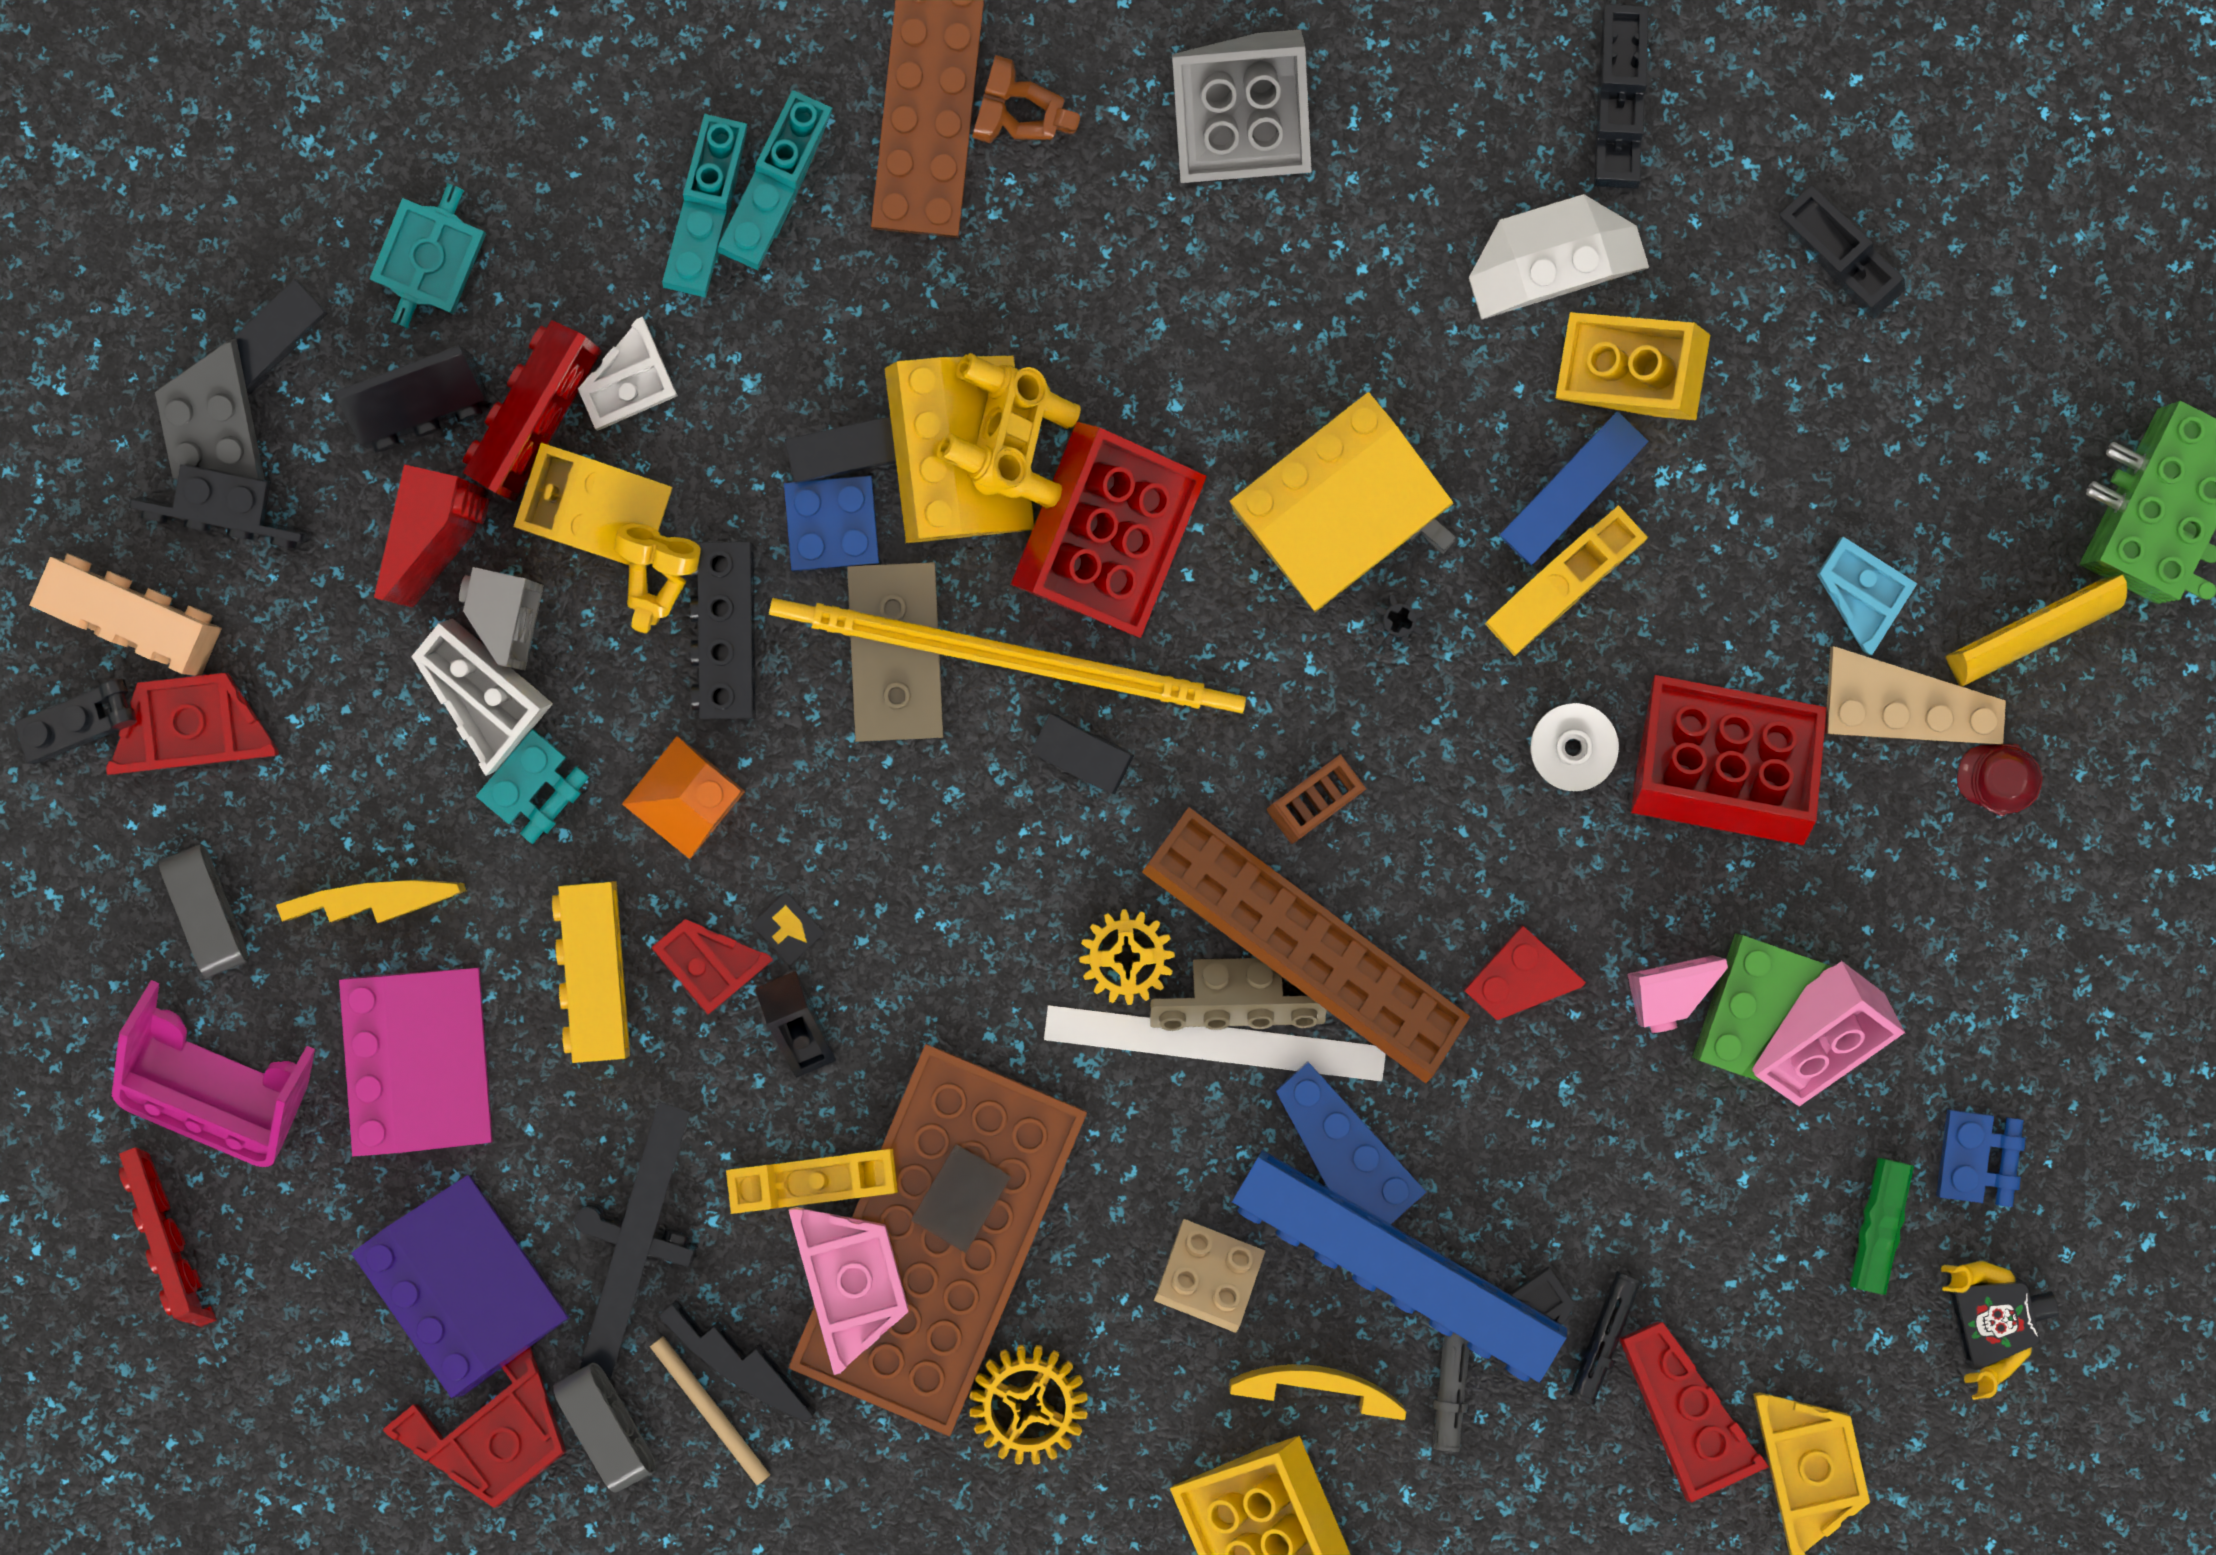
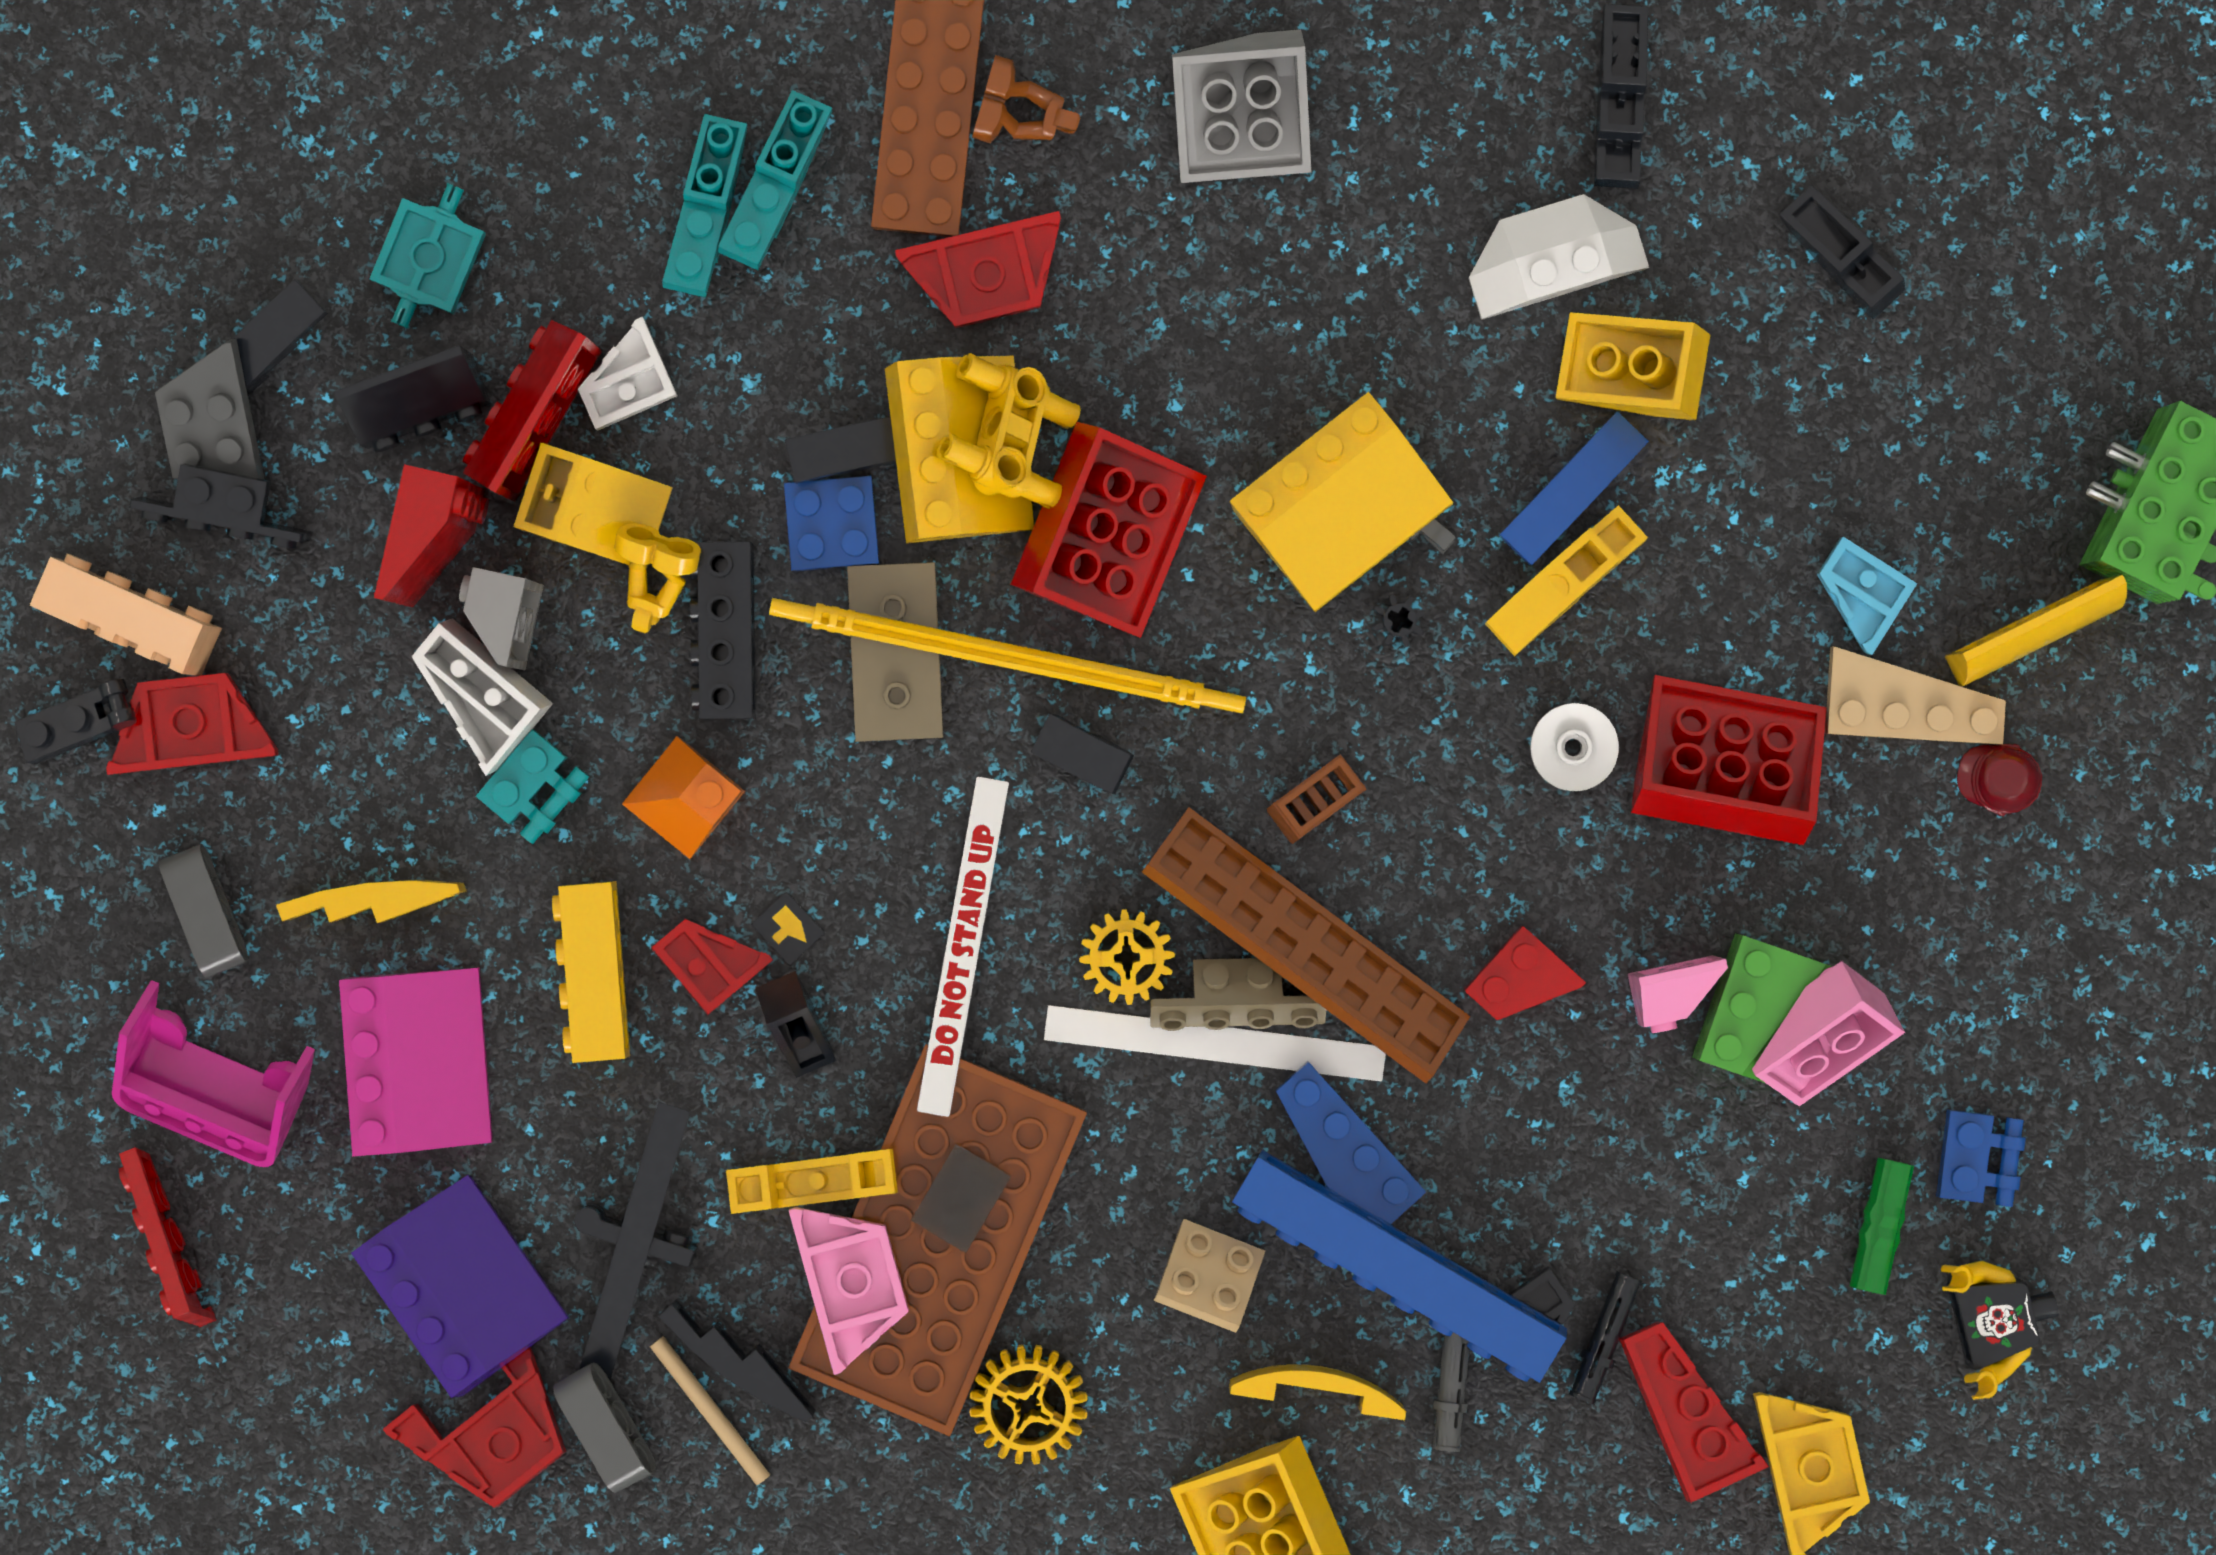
none -> red wing [895,211,1061,328]
none -> white sticker [917,777,1009,1117]

